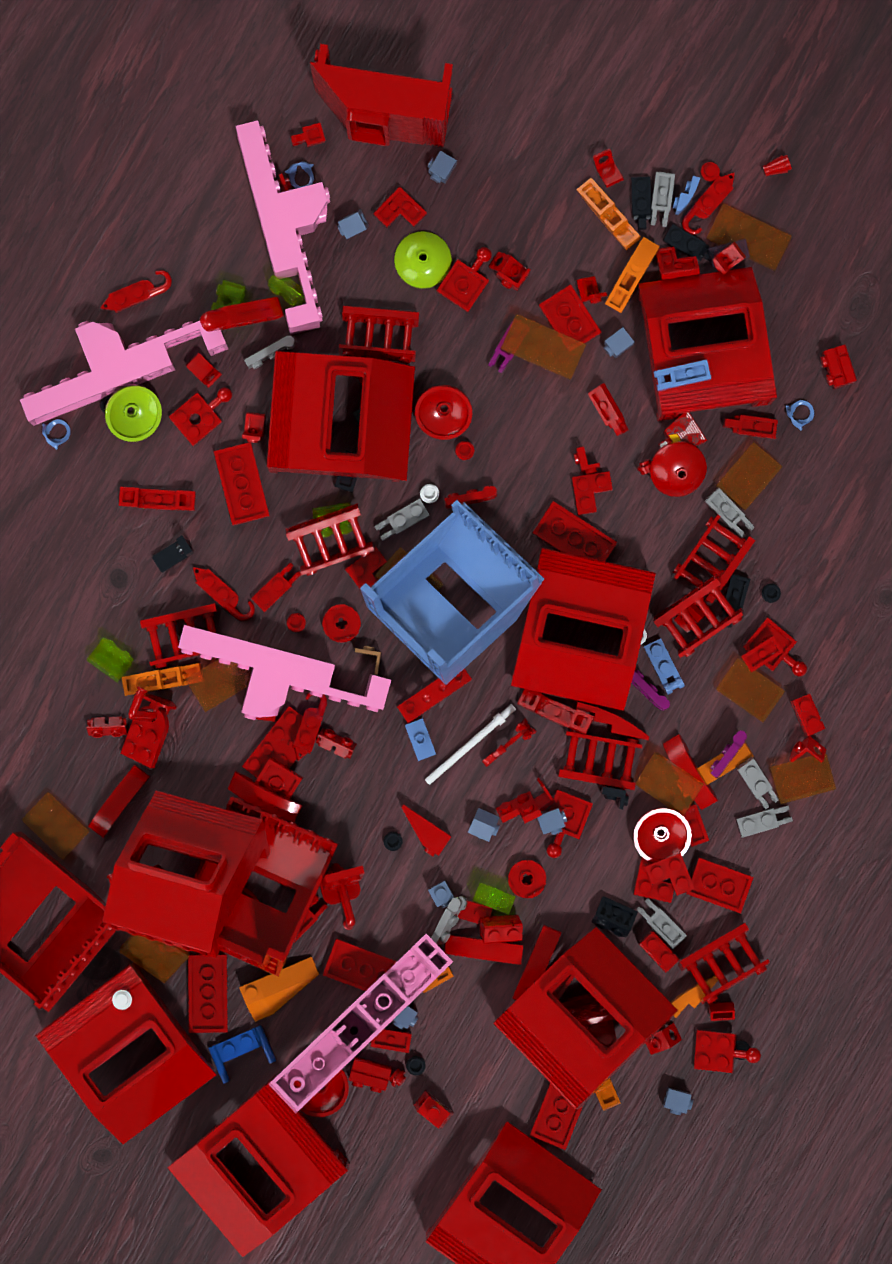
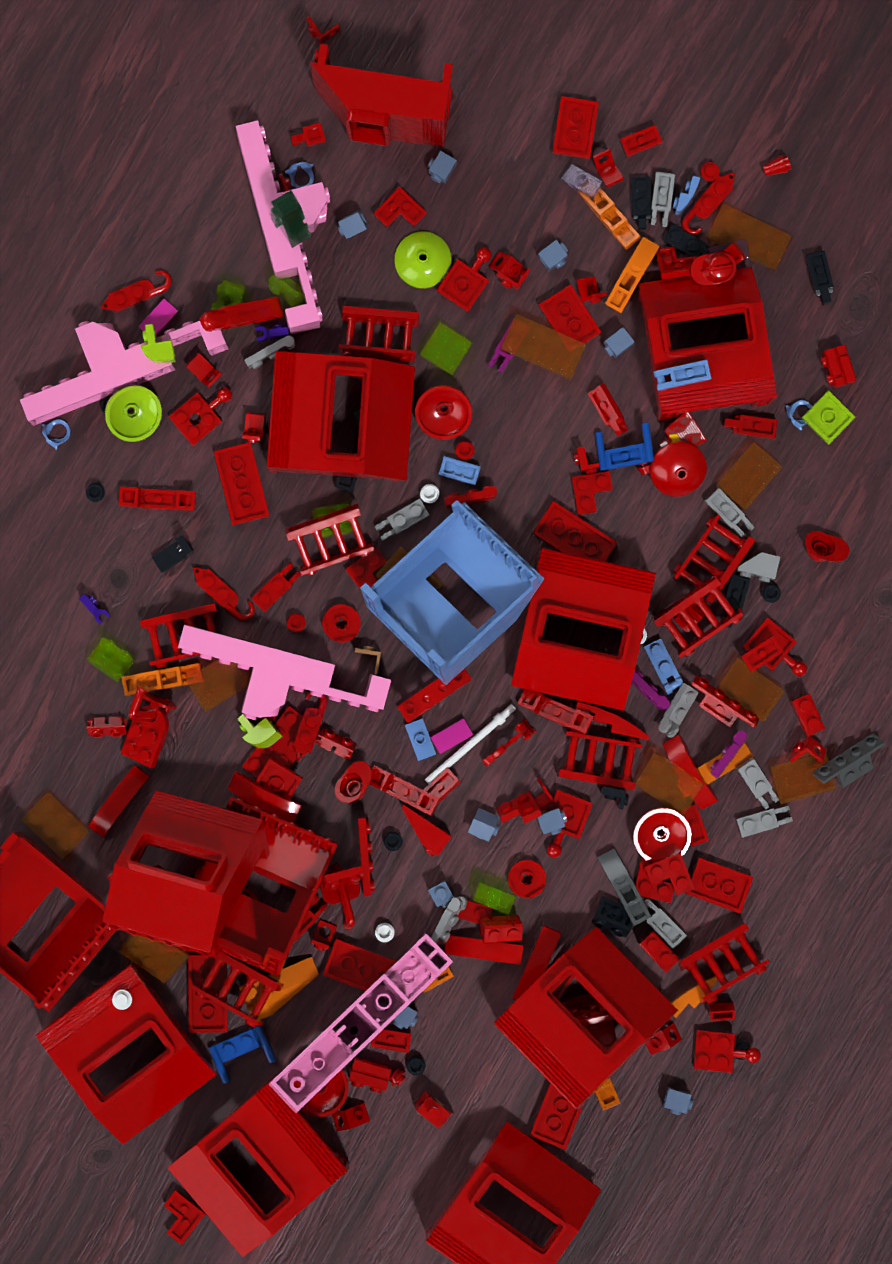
none -> dark purple plate [79,594,110,624]
none -> black plate [86,483,105,502]
none -> dark pink tile [138,299,179,335]
none -> lime brick [140,324,176,364]
none -> red plate [163,1190,206,1245]
none -> red fence [191,950,284,1027]
none -> lime brick [237,714,283,748]
none -> dark purple plate [255,325,290,342]
none -> clear green wedge [270,190,312,248]
none -> red bracket [306,16,340,44]
none -> red bracket [310,920,337,951]
none -> red bracket [332,1103,370,1131]
none -> red piece [334,761,372,803]
none -> red plate [358,818,375,896]
none -> red slope [370,765,440,816]
none -> white plate [375,923,394,942]
none -> clear neon green plate [420,322,472,376]
none -> red plate [424,767,461,805]
none -> dark pink tile [431,718,473,754]
none -> medium blue plate [439,456,481,485]
none -> sand blue brick [538,240,568,272]
none -> red plate [552,96,599,159]
none -> clear purple plate [561,164,604,199]
none -> blue plate [595,423,654,471]
none -> dark grey slope [597,849,651,926]
none -> red plate [620,125,663,158]
none -> light grey hinge [658,683,699,738]
none -> red piece [691,252,736,285]
none -> red bracket [691,675,759,728]
none -> light grey slope [736,552,780,583]
none -> lime plate [802,391,856,445]
none -> black hinge [805,250,834,306]
none -> red piece [805,531,850,562]
none -> dark grey bracket [813,733,885,788]

